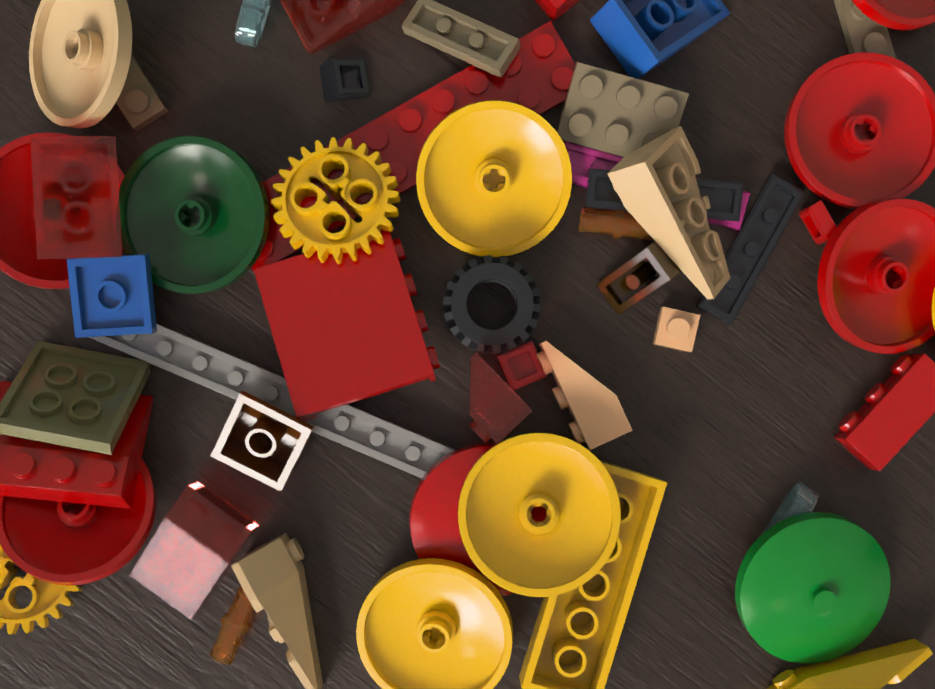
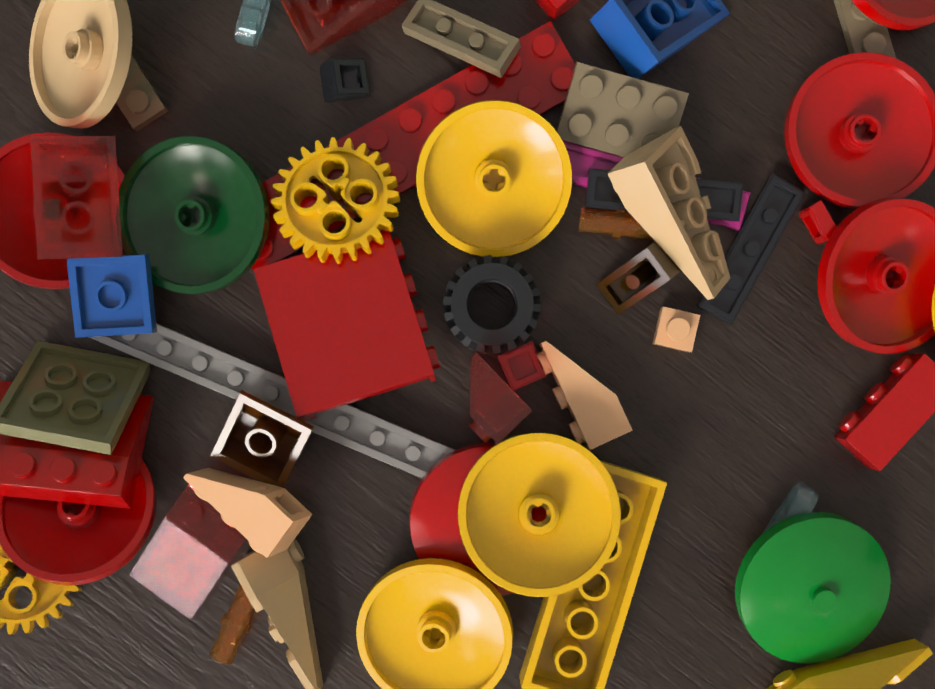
none -> light nougat slope [183,468,312,558]

